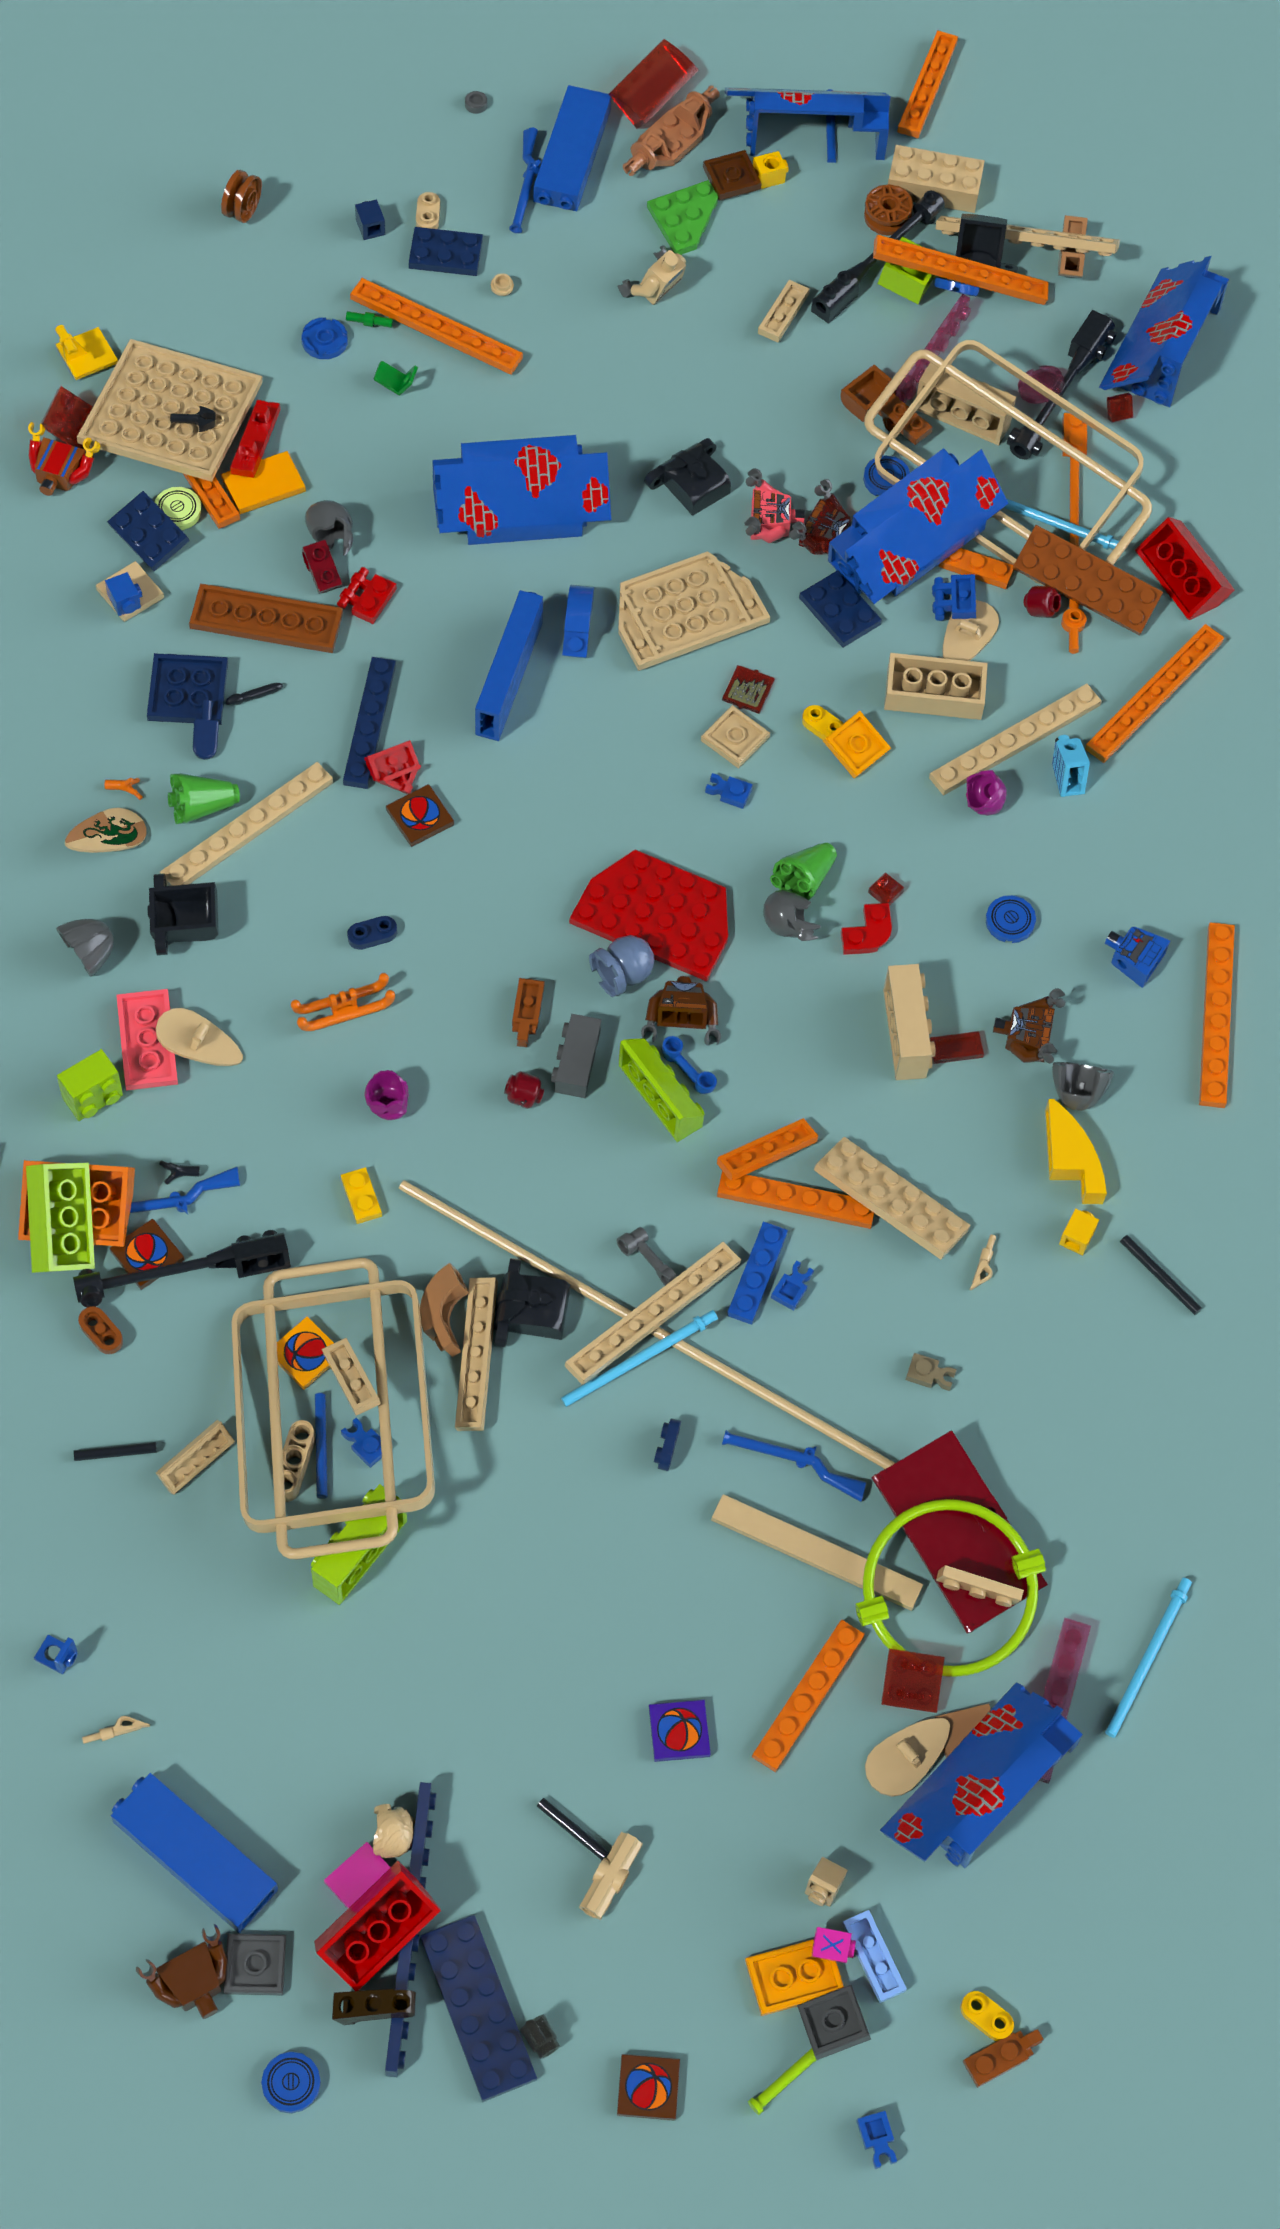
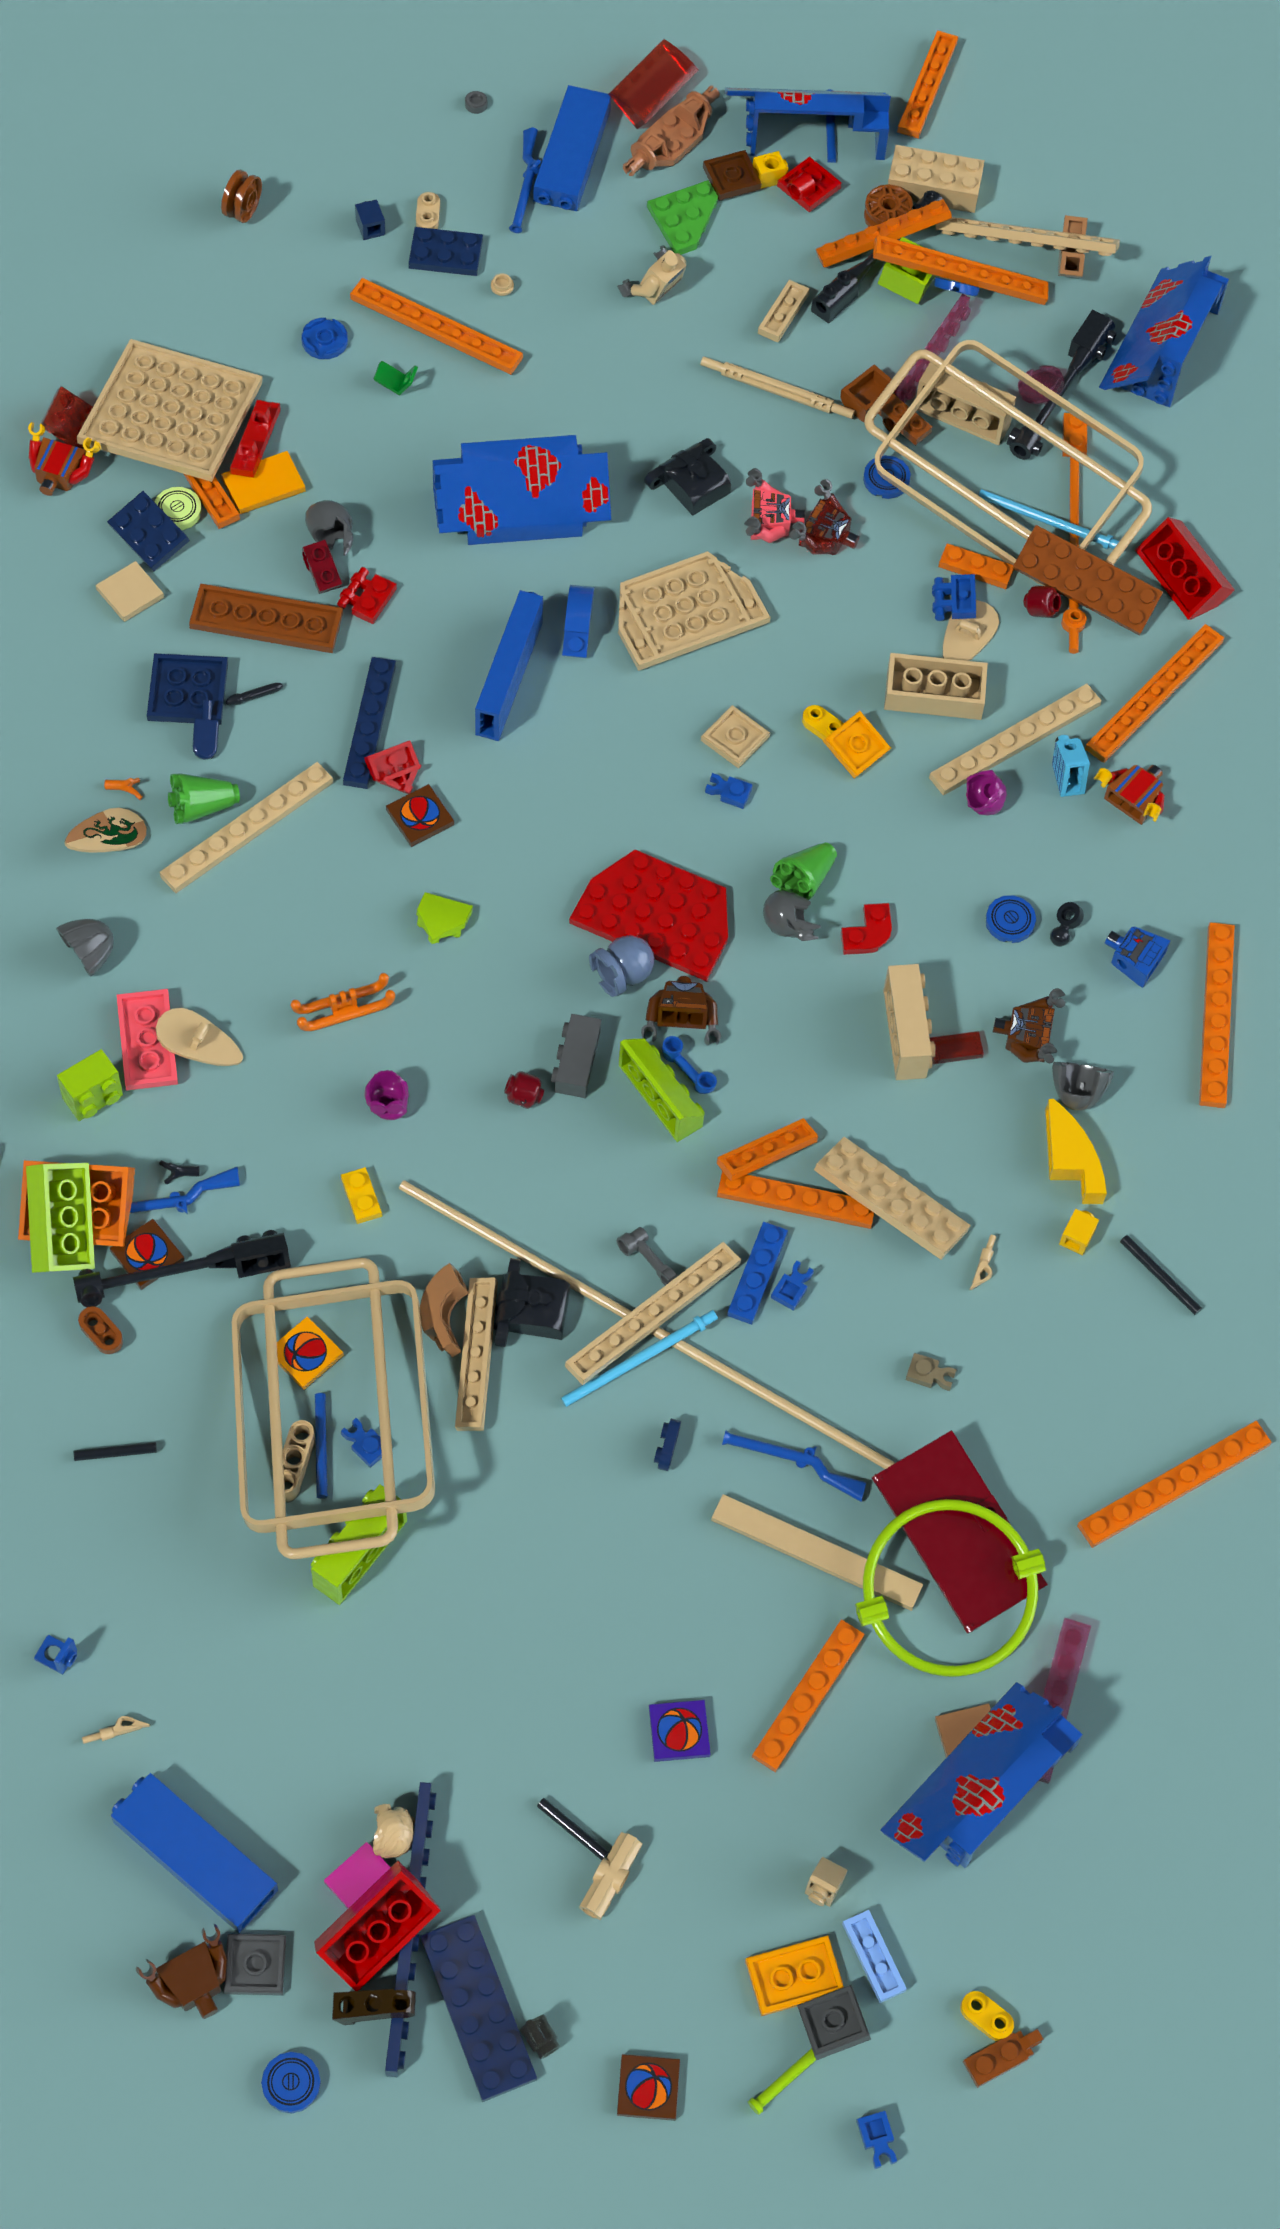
yellow plate [55,325,118,380] -> none
blue brick [105,572,143,616] -> none
black piece [147,873,218,956] -> none
tan plate [156,1420,235,1495] -> none
black bar [170,406,216,432] -> none
tan plate [322,1338,381,1416] -> none
green bar [346,311,393,328] -> none
dark blue plate [347,916,397,950] -> none
dark orange hinge [512,978,545,1048] -> none
piece [722,665,775,714] -> none
dark blue plate [799,570,882,648] -> none
dark pink brick [811,1927,856,1963] -> none
blue panel [828,448,1009,604] -> none
tan shield [865,1718,950,1797] -> none
clear red tile [868,872,904,906] -> none
clear red plate [881,1648,945,1713] -> none
tan plate [936,1565,1024,1607] -> none
black piece [956,214,1018,273] -> none
medium azure bar [1105,1578,1192,1738] -> none
clear red tile [1107,392,1133,422] -> none
none -> lime slope [416,892,473,944]
none -> tan axle [700,356,855,419]
none -> red plate [777,156,842,212]
none -> orange plate [816,199,952,268]
none -> black plate [1050,902,1084,947]
none -> orange plate [1077,1420,1272,1548]
none -> torso [1093,765,1164,825]

